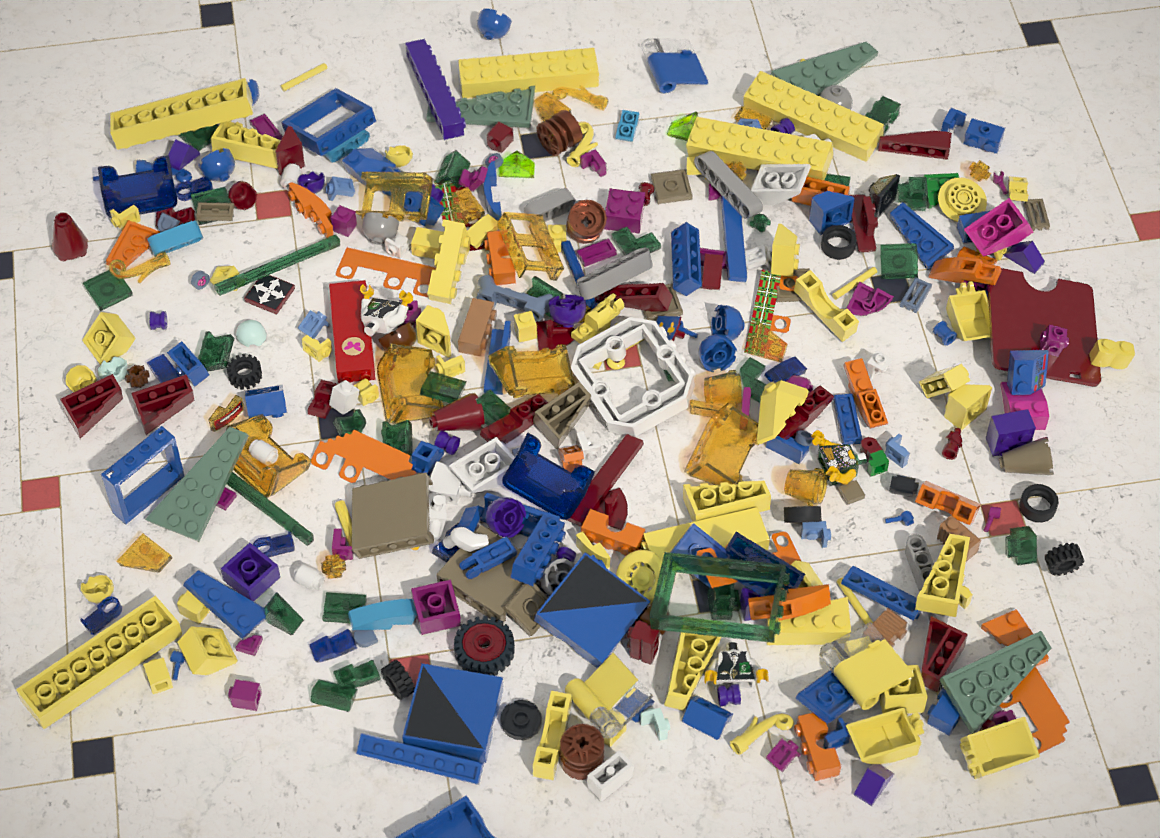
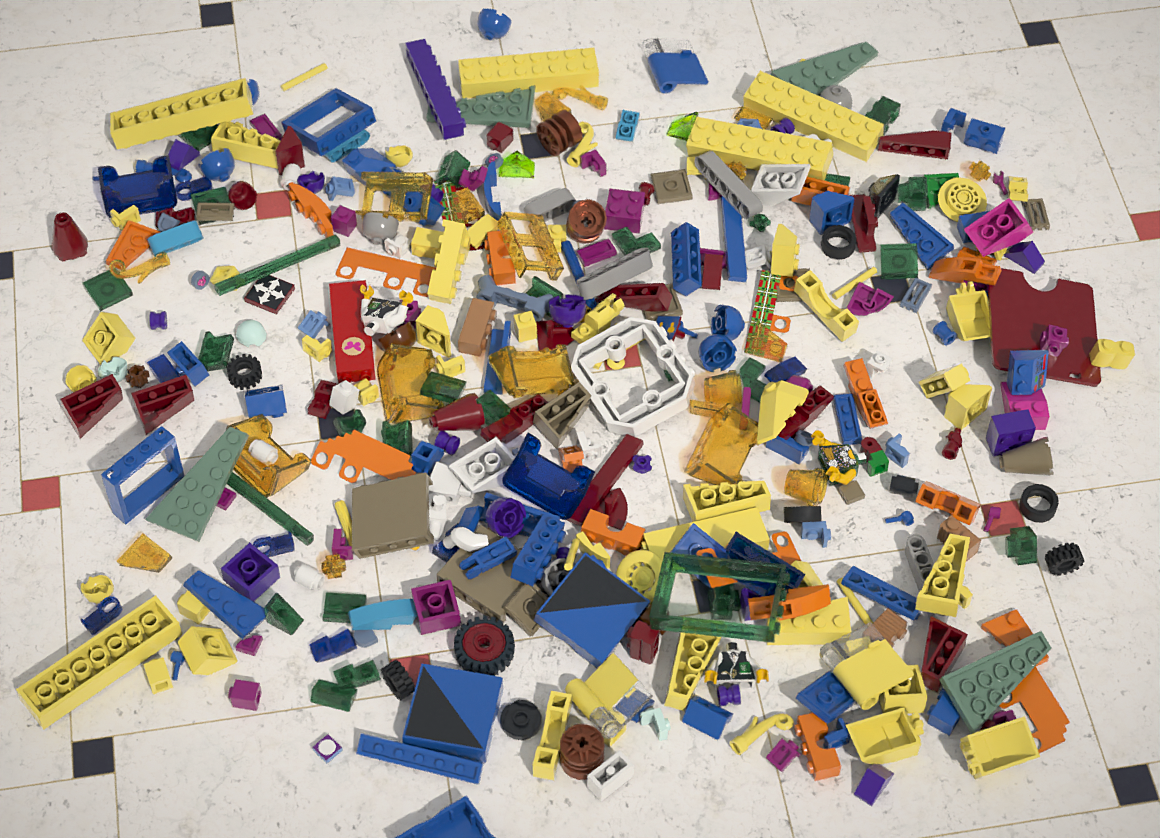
slope [208,395,244,432] -> none
none -> tile [312,734,343,764]
none -> light yellow bar [564,538,580,571]
none -> dark purple plate [632,455,652,474]

